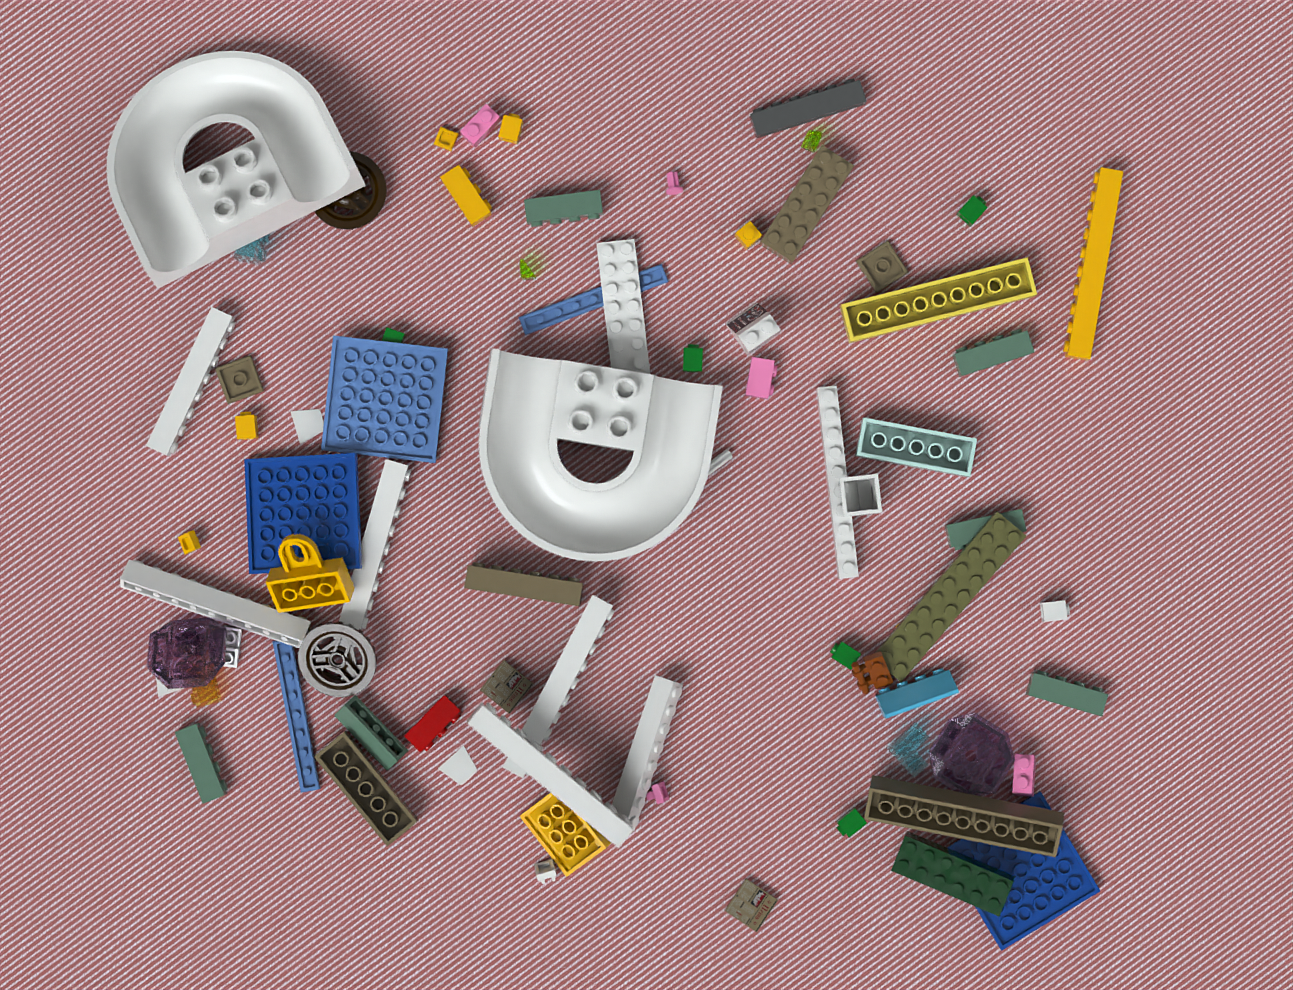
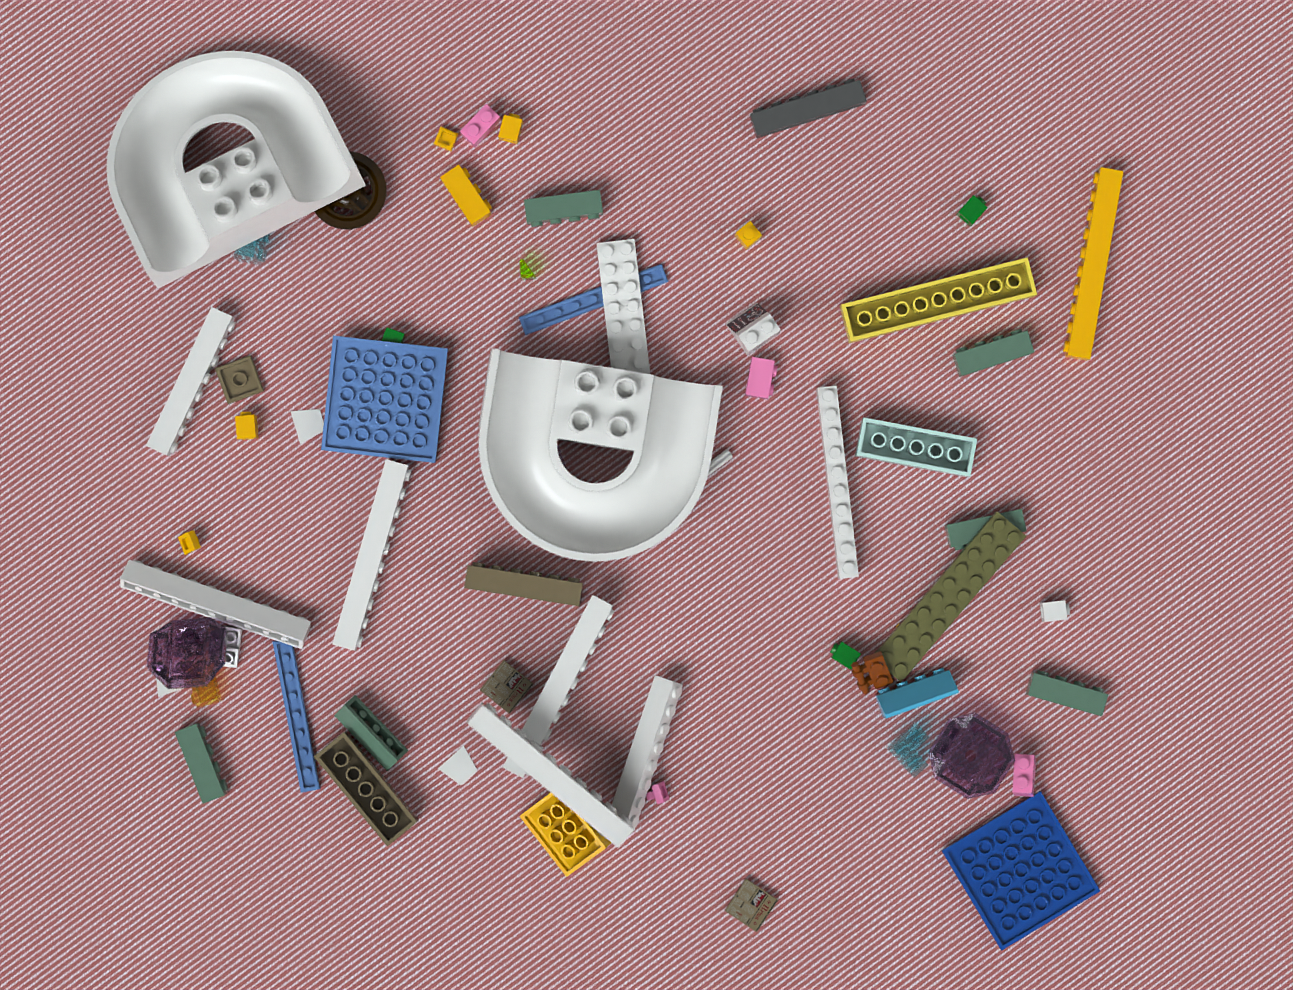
blue plate [244,453,362,574] -> none
yellow brick [265,534,355,613] -> none
gear [298,621,377,697] -> none
red brick [404,694,462,753] -> none
white tile [534,859,557,884] -> none
bright pink piece [666,171,683,195] -> none
green brick [683,344,703,373] -> none
dark tan brick [759,145,854,265] -> none
clear neon green slope [801,130,822,153] -> none
green brick [836,807,867,838] -> none
white slope [839,474,882,517] -> none
dark tan tile [856,241,909,293] -> none
dark tan brick [864,775,1064,857] -> none
dark green brick [891,831,1015,916] -> none

